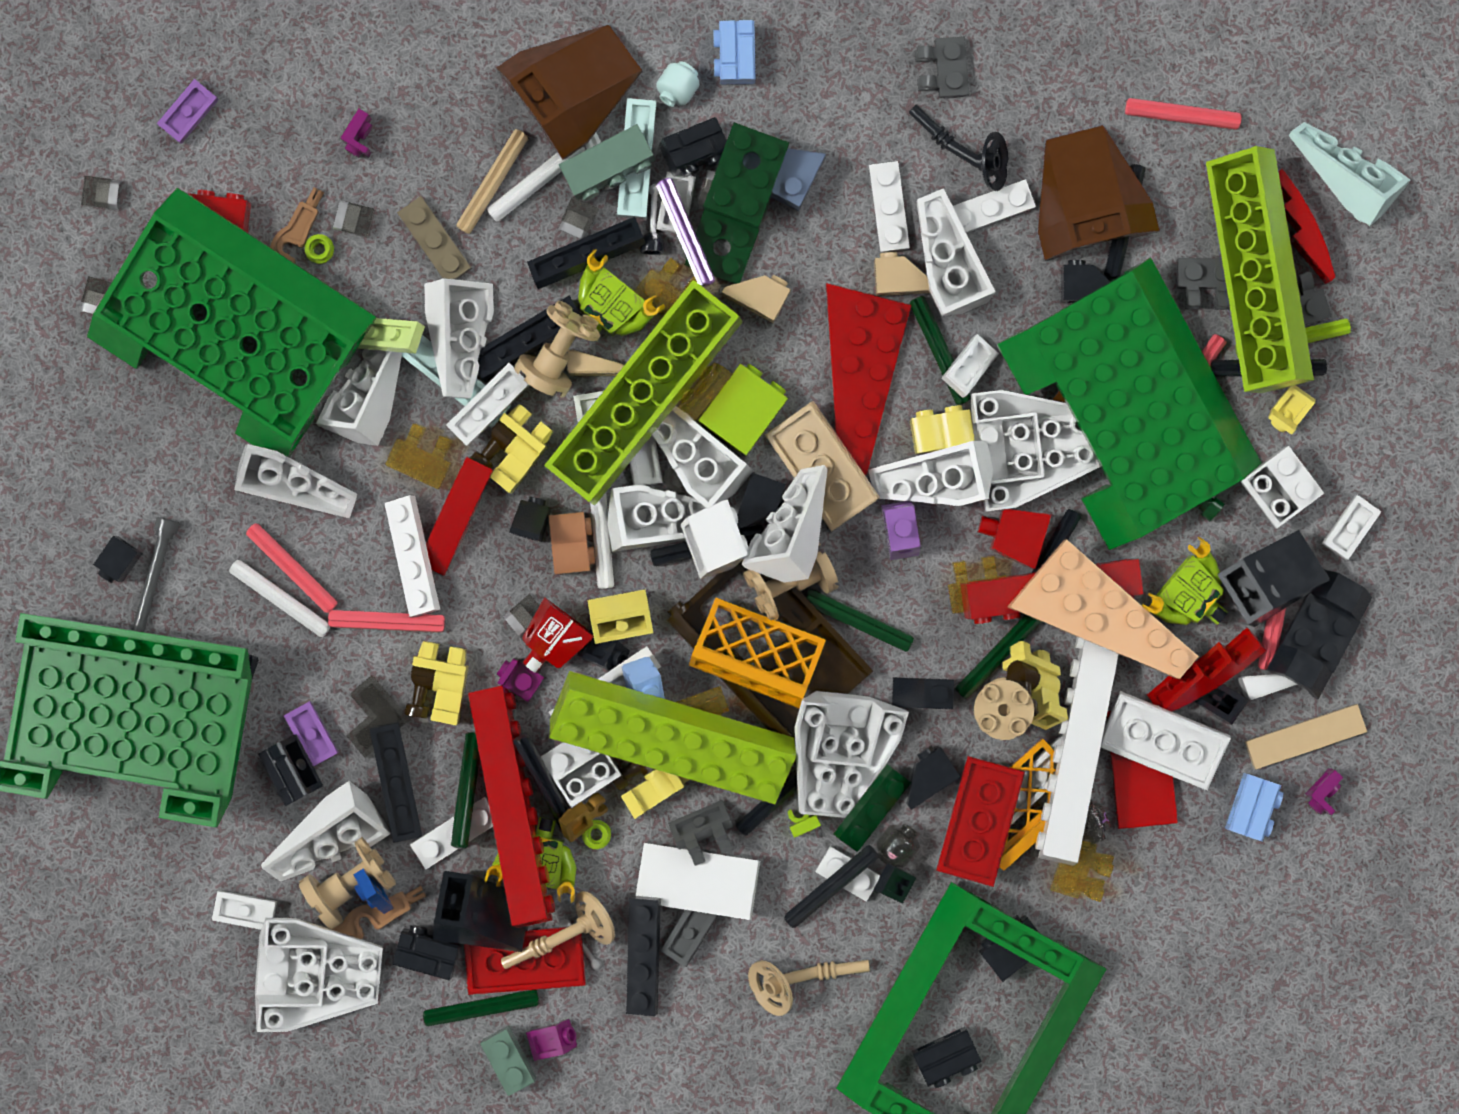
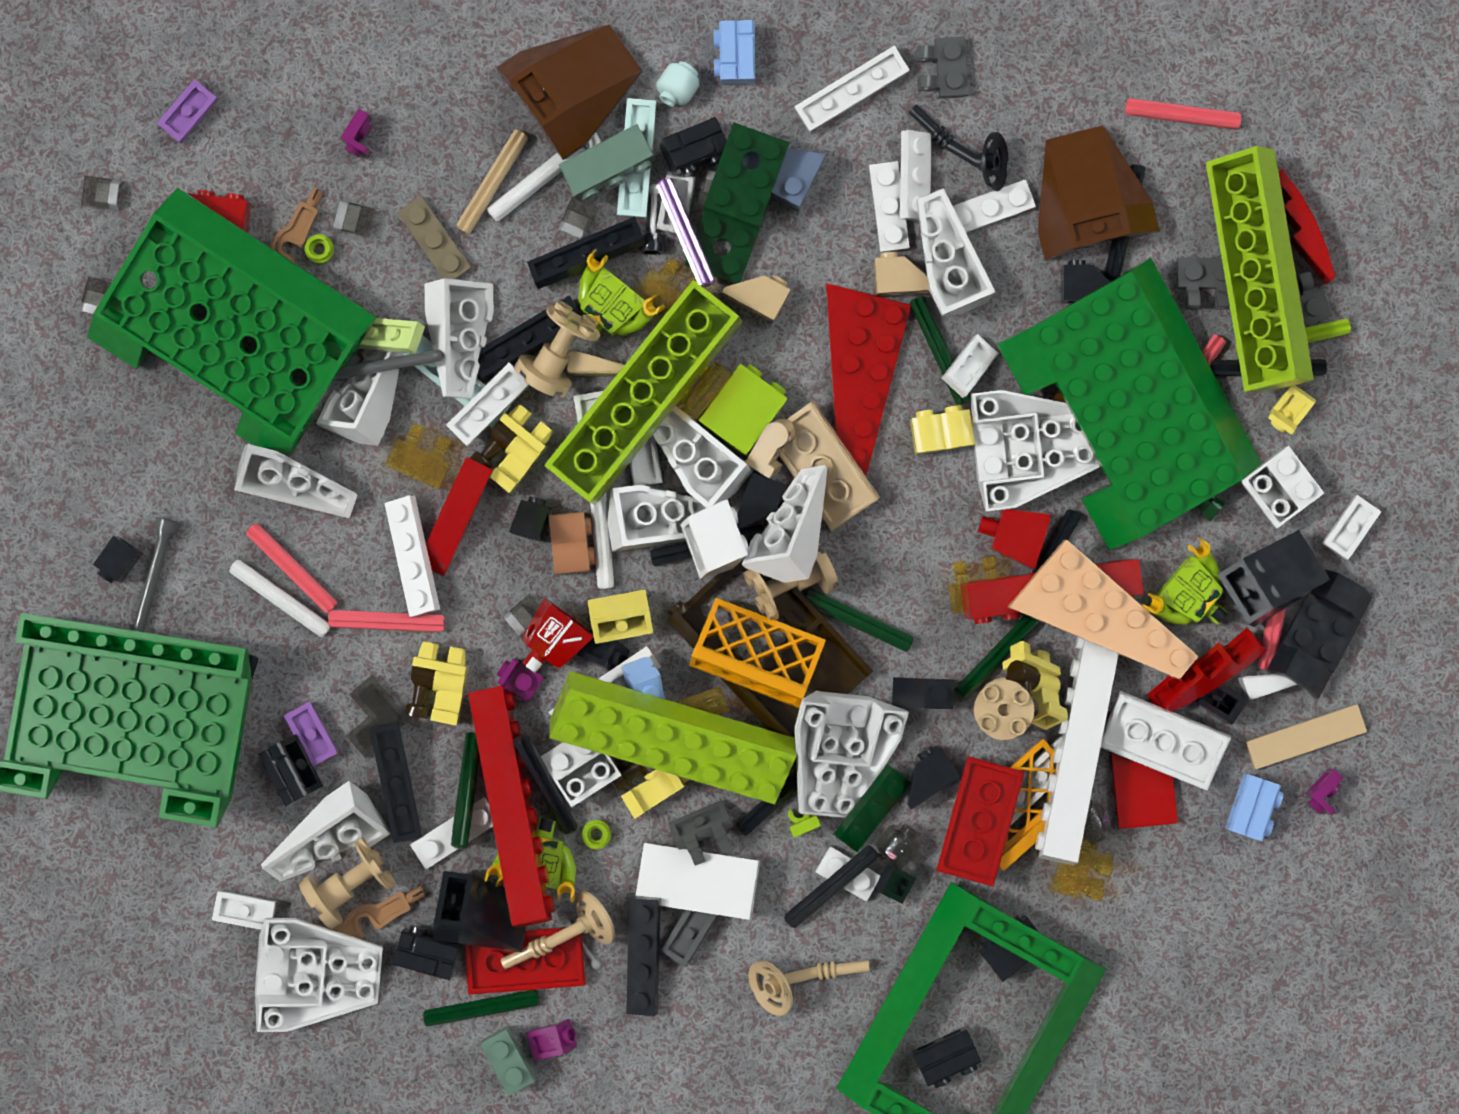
blue plate [353,868,394,914] -> none
pearl gold plate [558,792,608,842] -> none
white wedge [868,441,993,506] -> none
medium lavender torso [881,501,921,560] -> none
light aqua wedge [1289,122,1410,226] -> none
none -> dark grey piece [330,350,444,387]
none -> tan leg [745,419,795,478]
none -> white plate [794,45,910,133]
none -> white plate [900,130,931,222]

